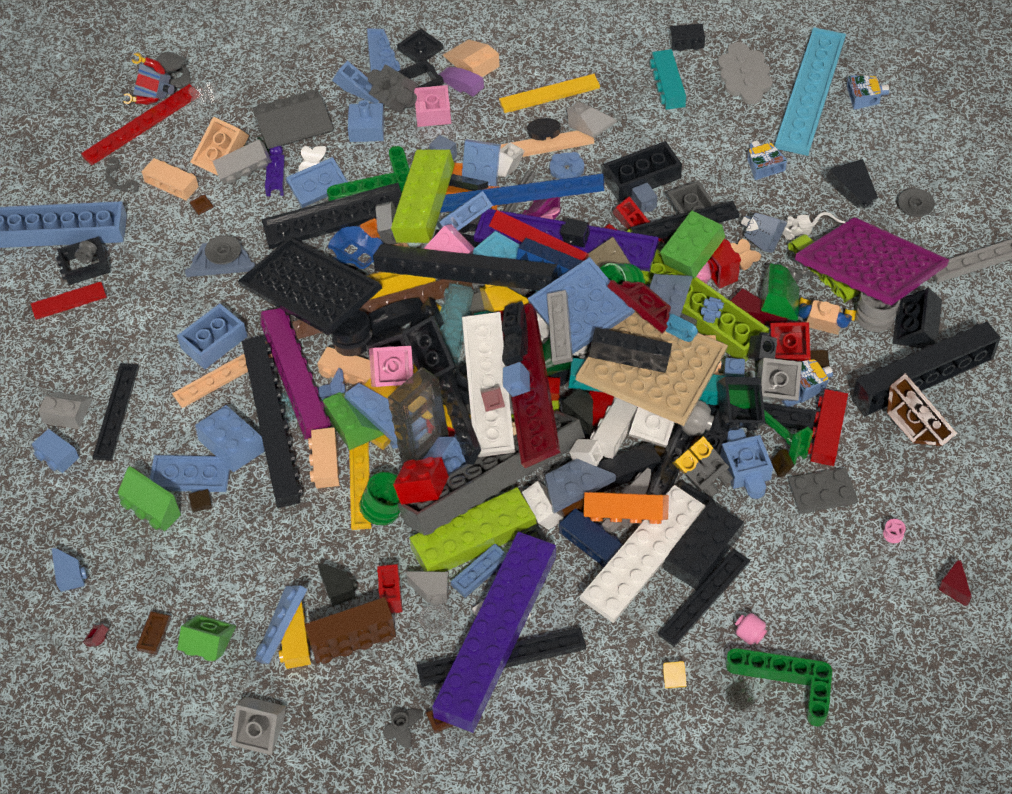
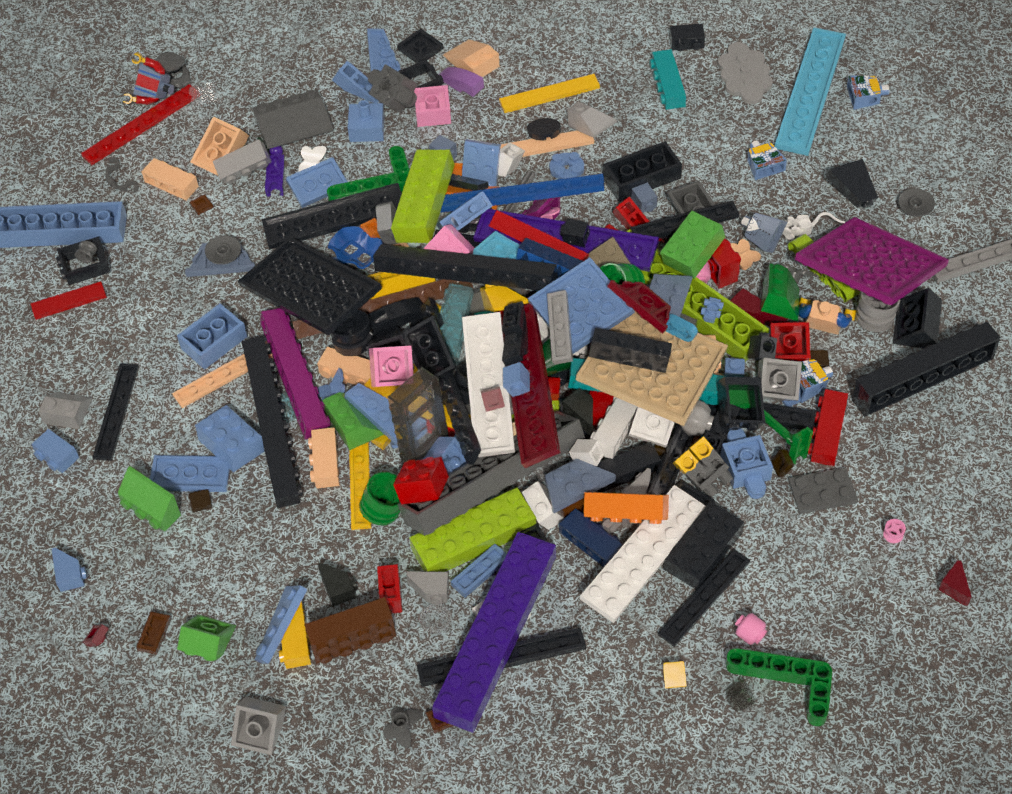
wedge [887,373,958,446] -> none

